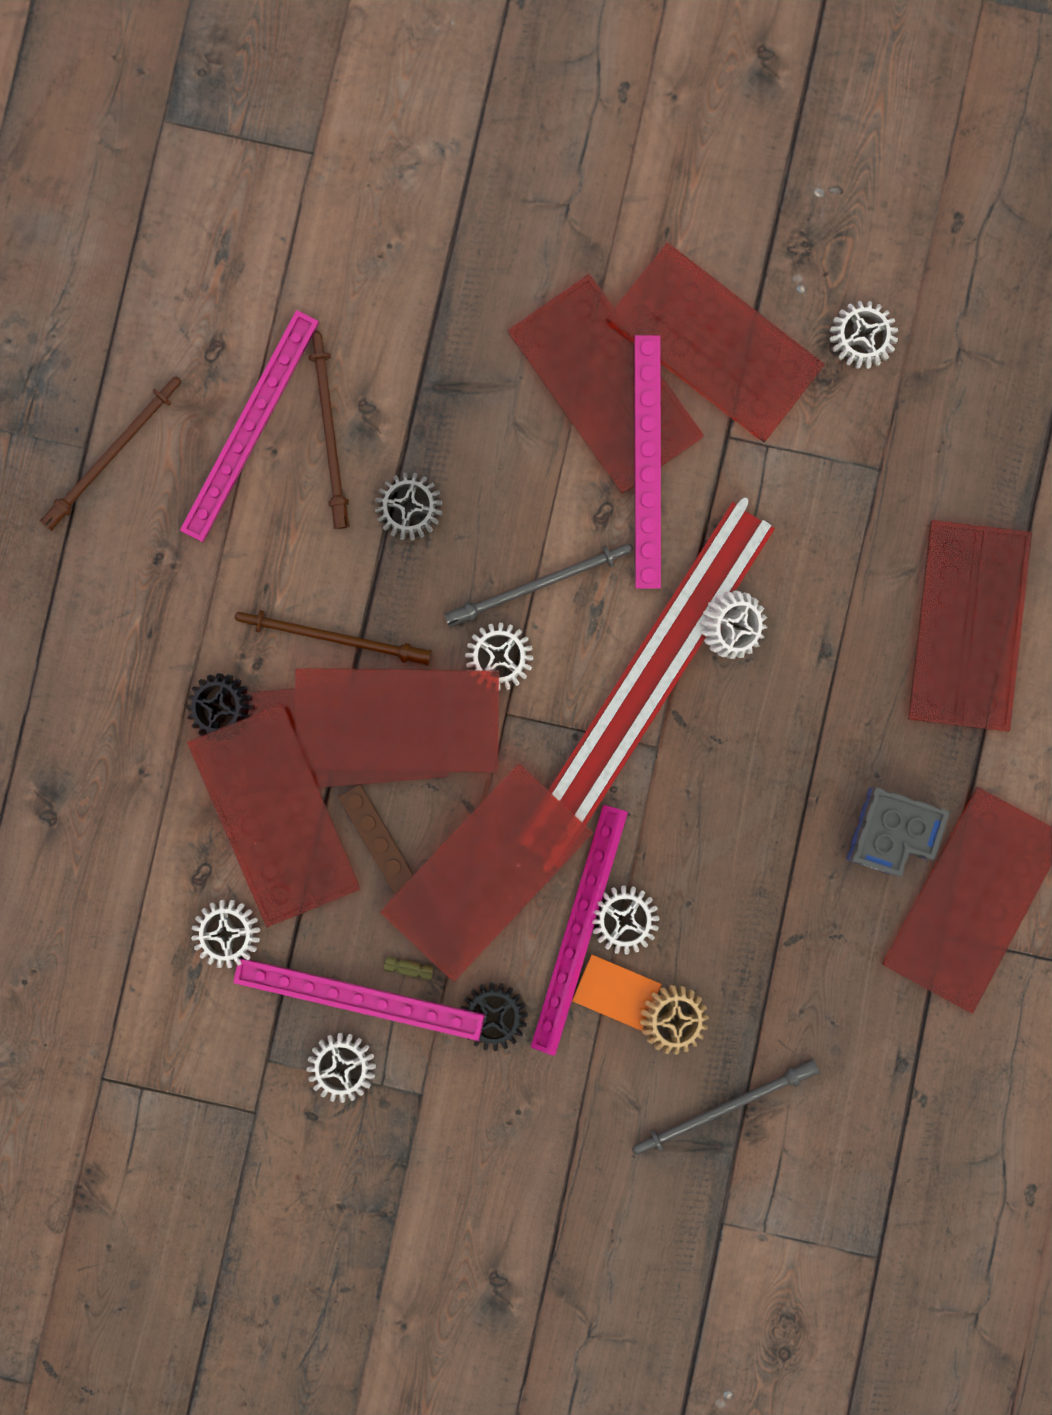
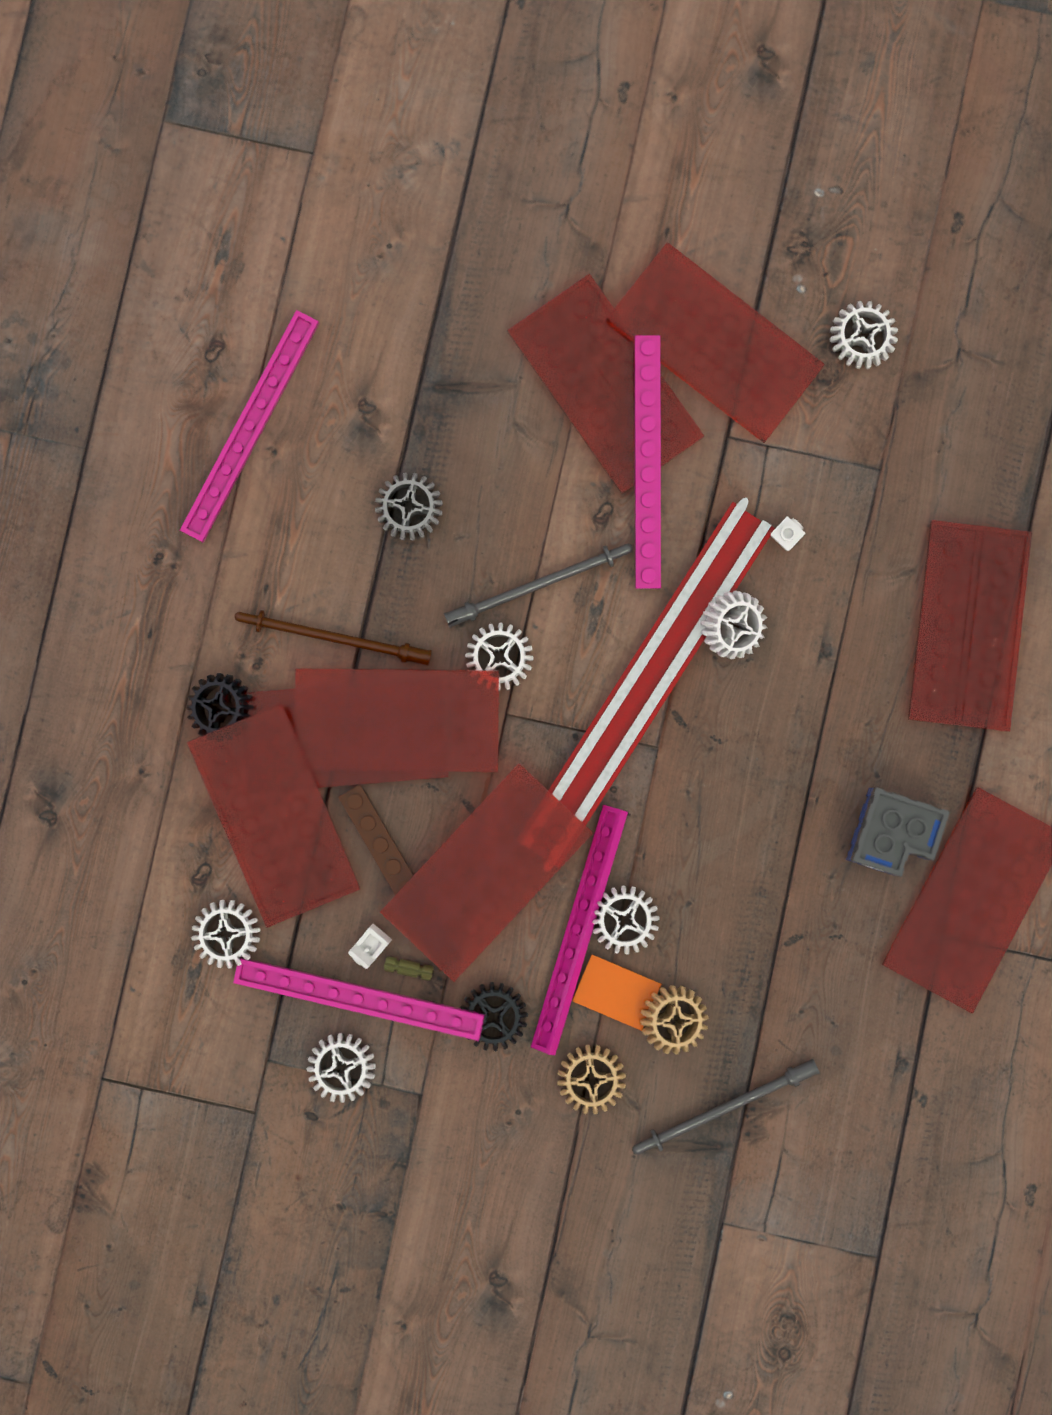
reddish brown bar [39,377,181,531] -> none
reddish brown bar [309,331,350,529] -> none
none -> white bracket [348,923,392,969]
none -> tan gear [557,1044,626,1114]
none -> white bracket [771,516,806,551]

